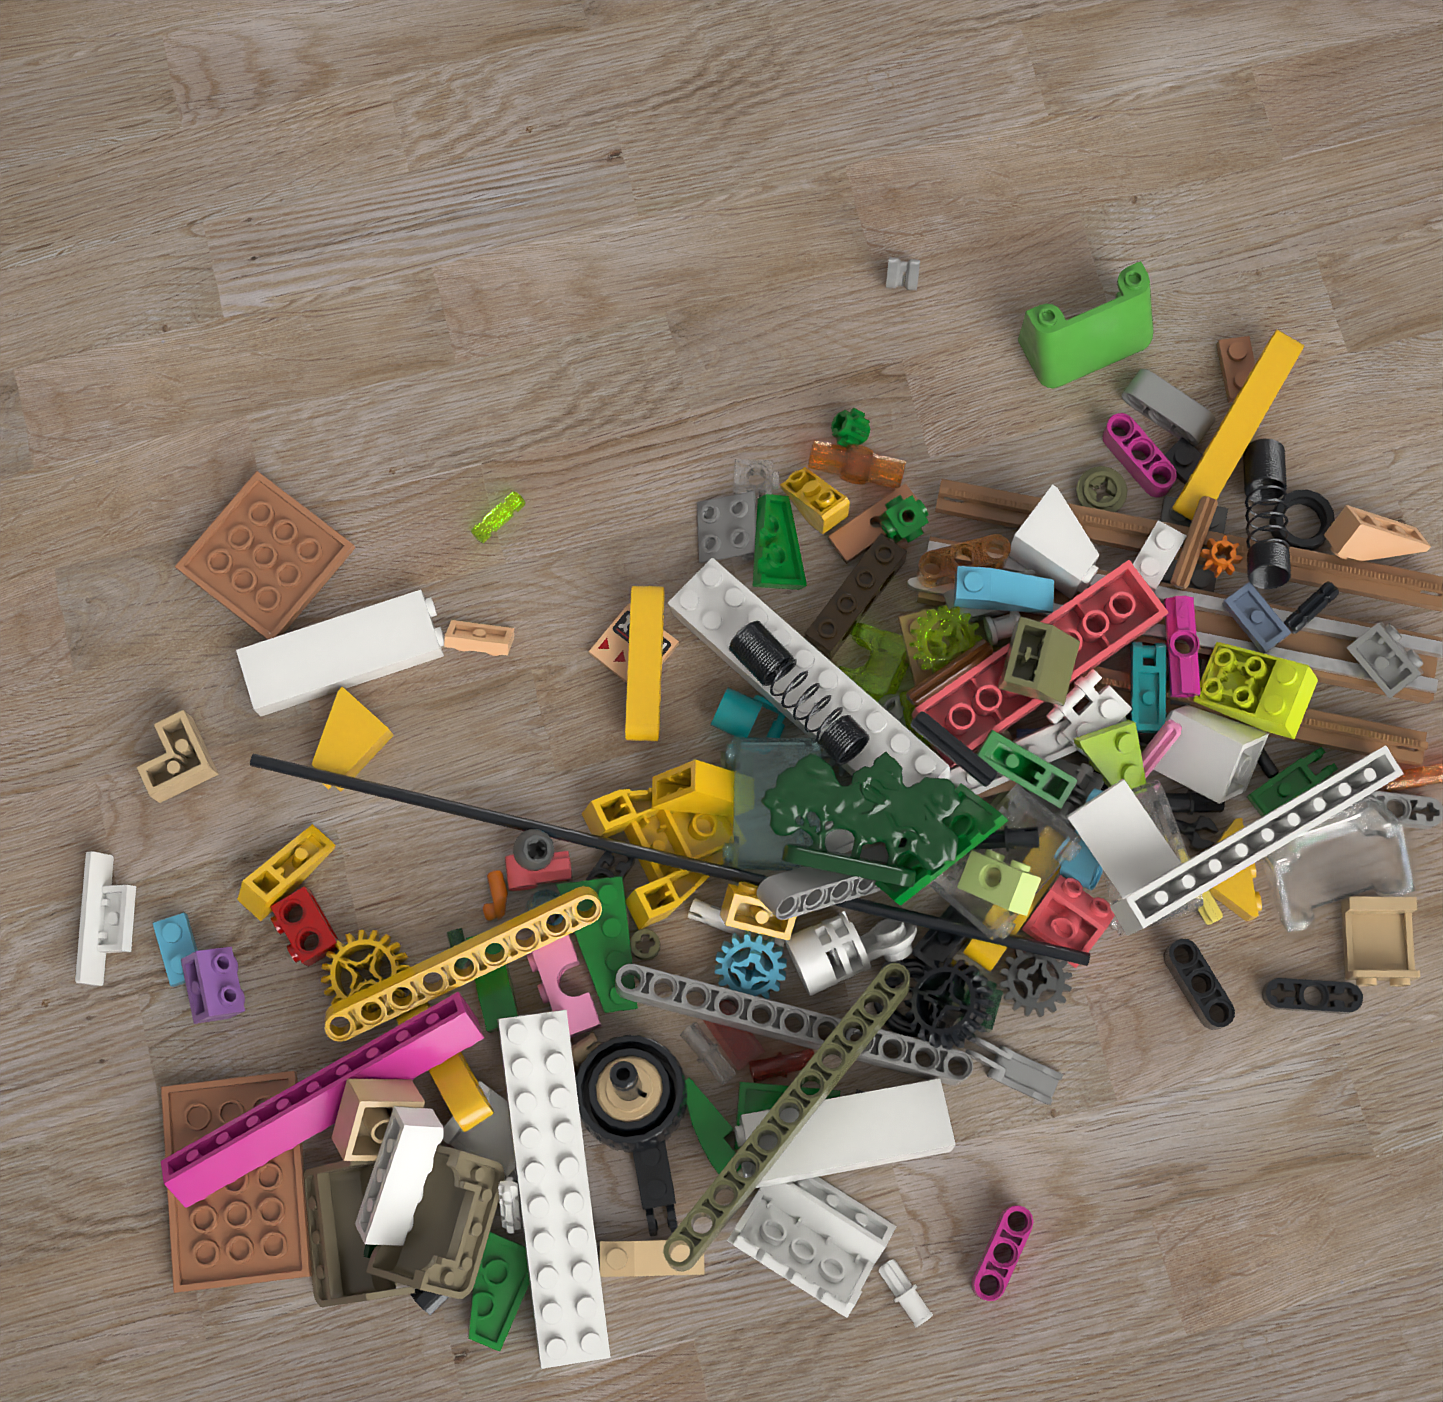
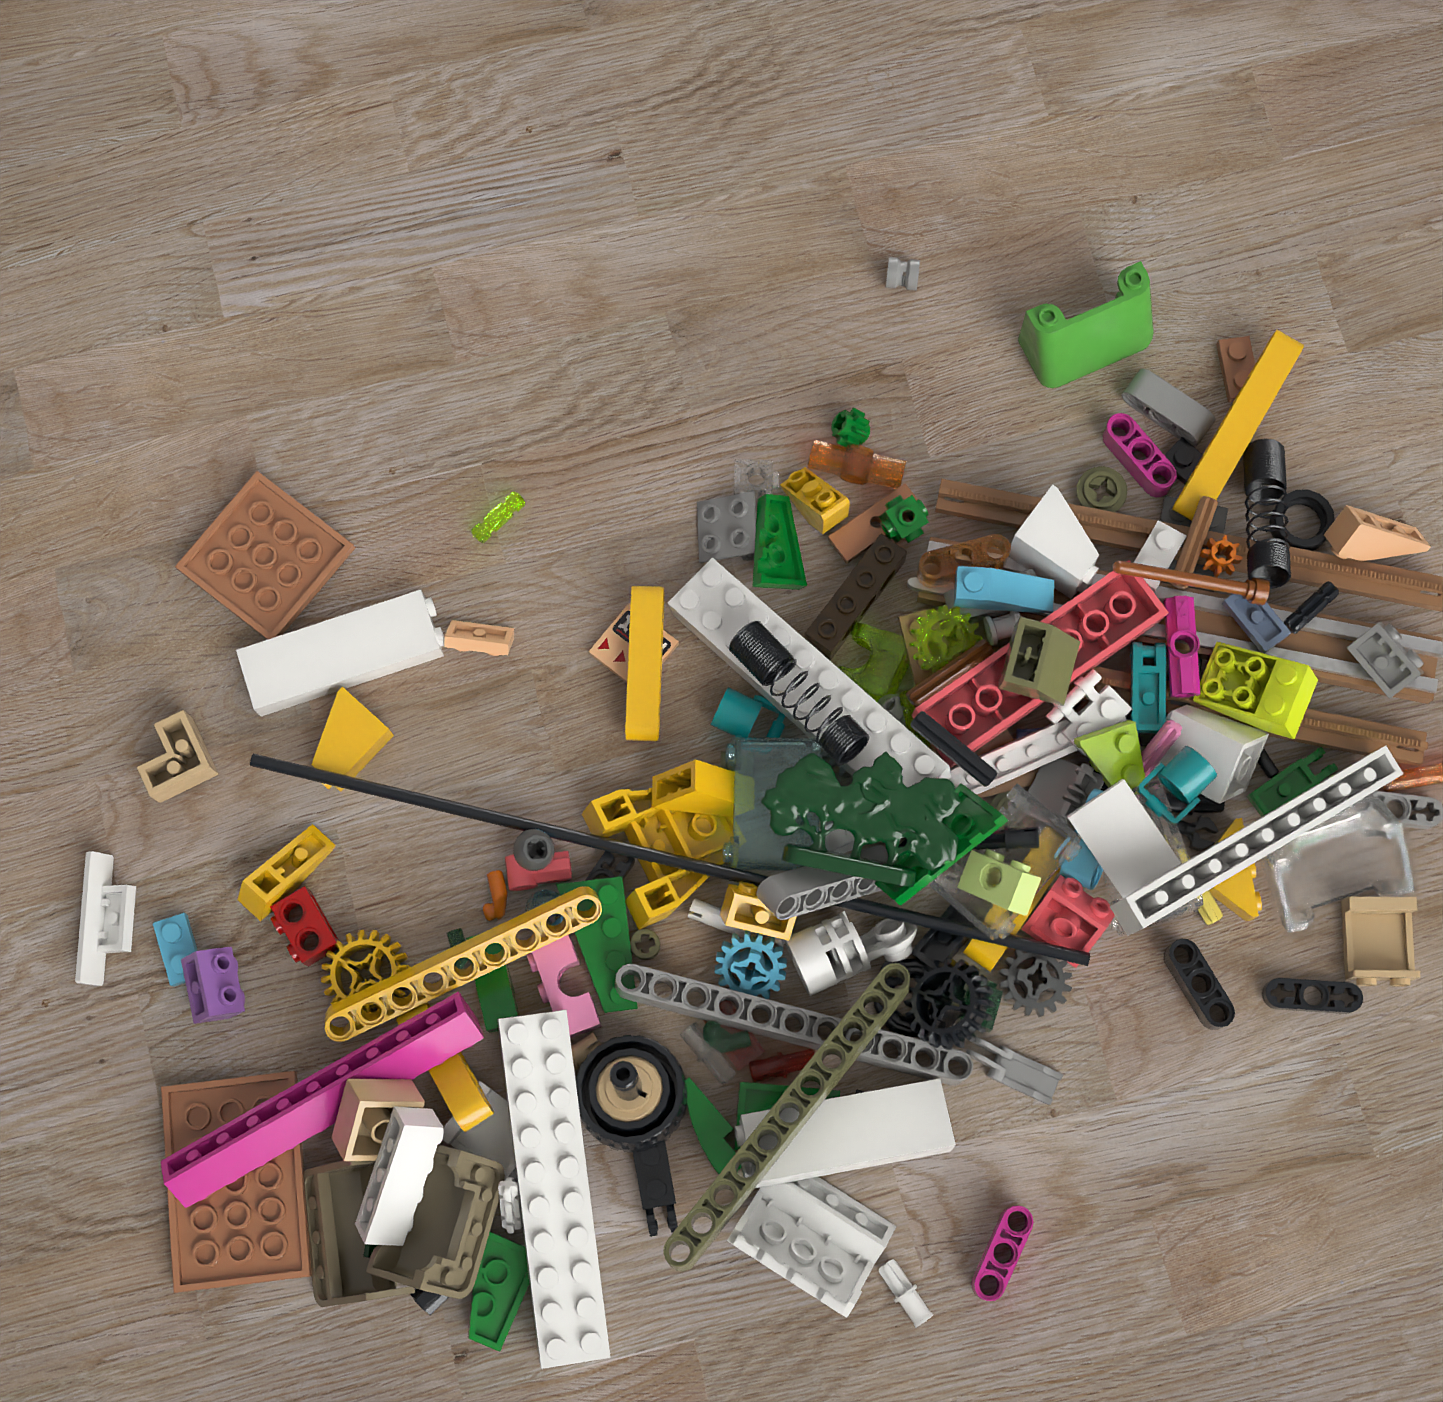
tan slope [600,1240,705,1277] -> none
green slope [977,729,1078,809] -> none
none -> clear green arm [703,1021,752,1053]
none -> dark orange piece [1113,560,1270,606]
none -> teal piece [1137,746,1217,825]

